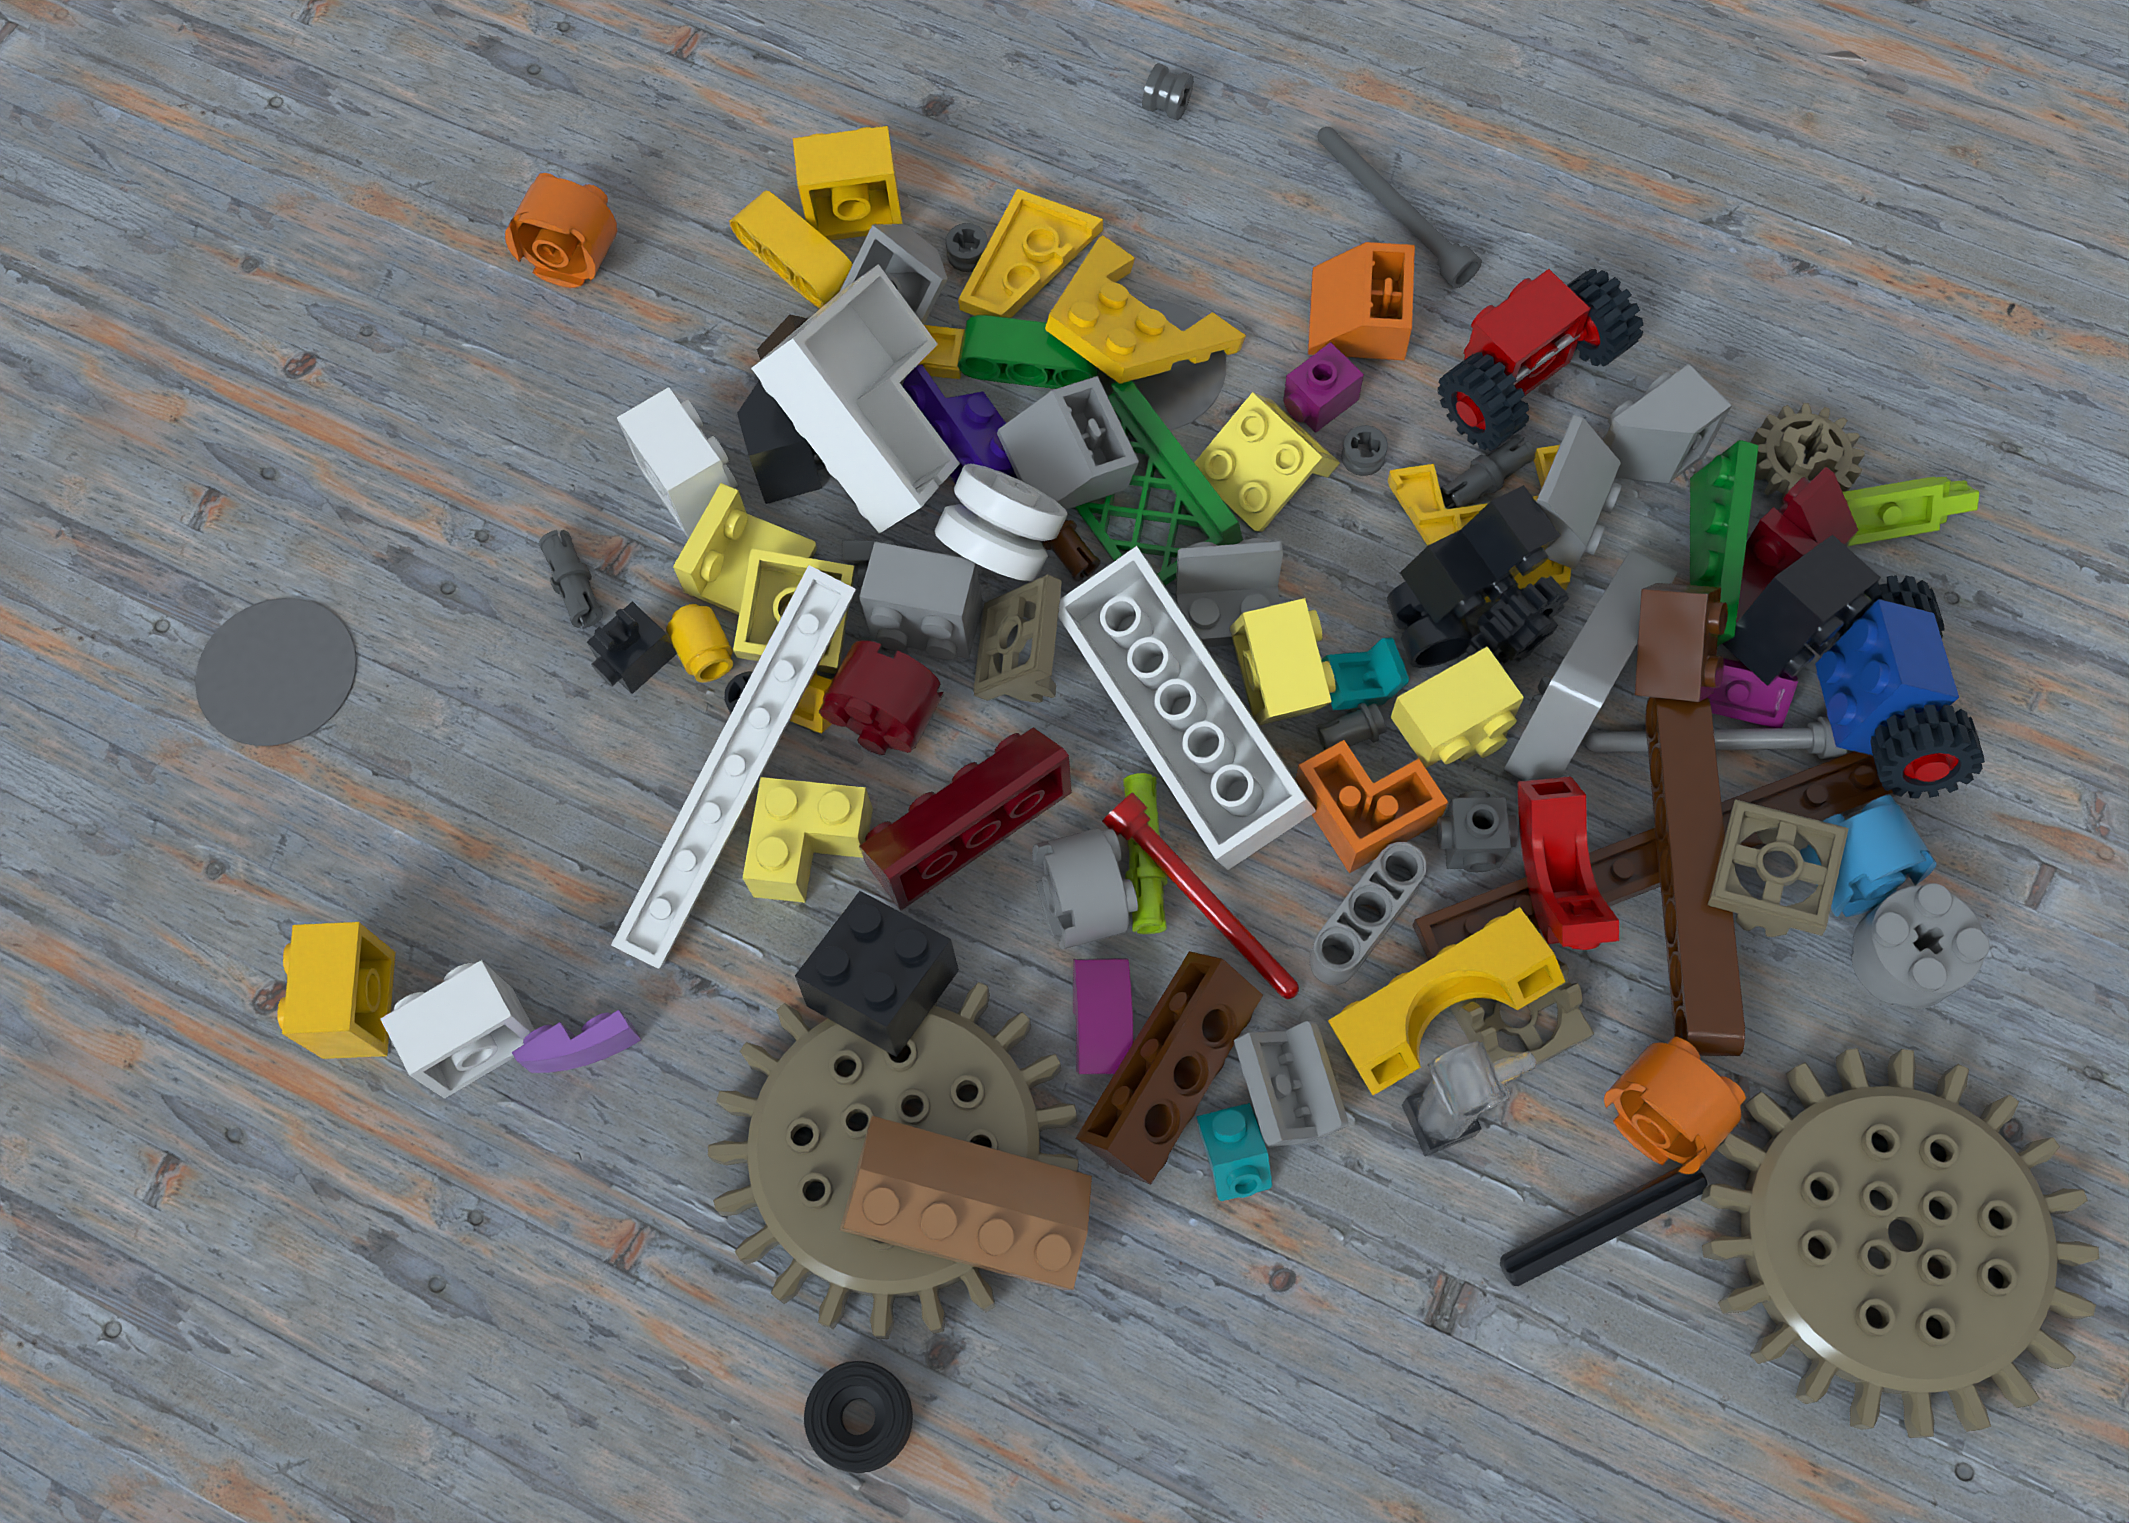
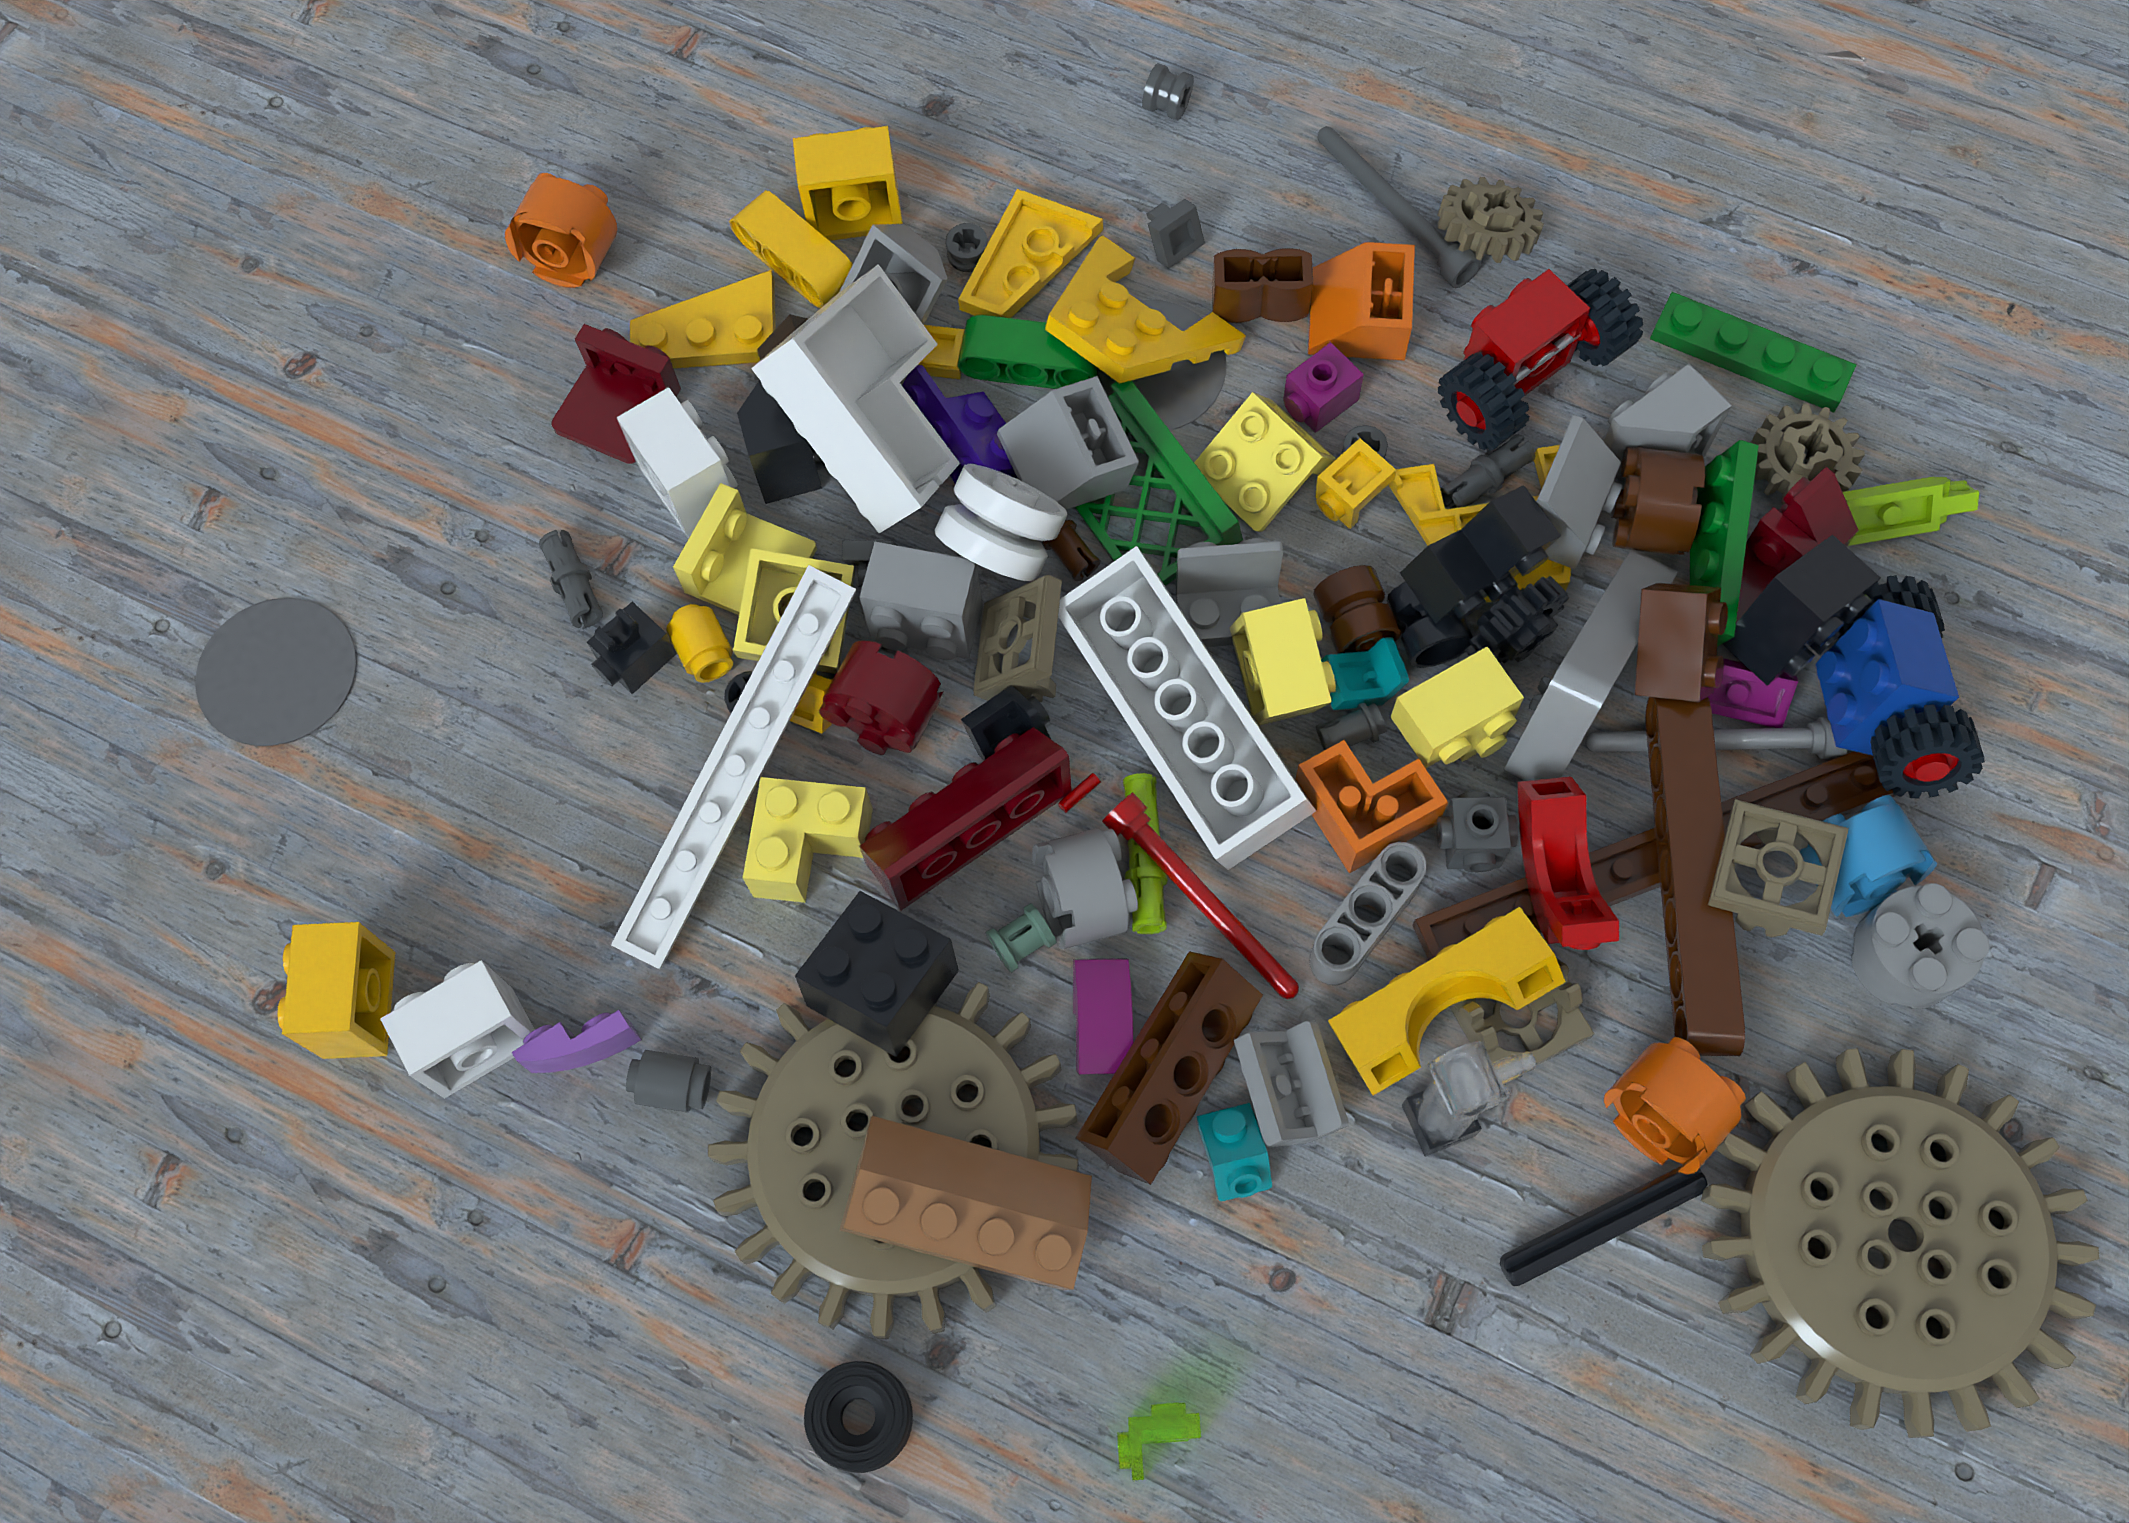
none -> dark red bracket [551,324,681,464]
none -> dark grey brick [626,1050,712,1113]
none -> yellow wing [630,270,776,369]
none -> black bracket [961,685,1052,760]
none -> sand green bush [985,903,1057,973]
none -> red piece [1058,773,1101,813]
none -> clear neon green bracket [1117,1403,1201,1482]
none -> dark grey tile [1146,198,1205,269]
none -> reddish brown brick [1212,248,1313,323]
none -> reddish brown wheel [1313,565,1401,654]
none -> yellow bracket [1315,438,1396,529]
none -> dark tan gear [1437,177,1544,263]
none -> reddish brown brick [1611,447,1705,555]
none -> green plate [1650,292,1857,413]

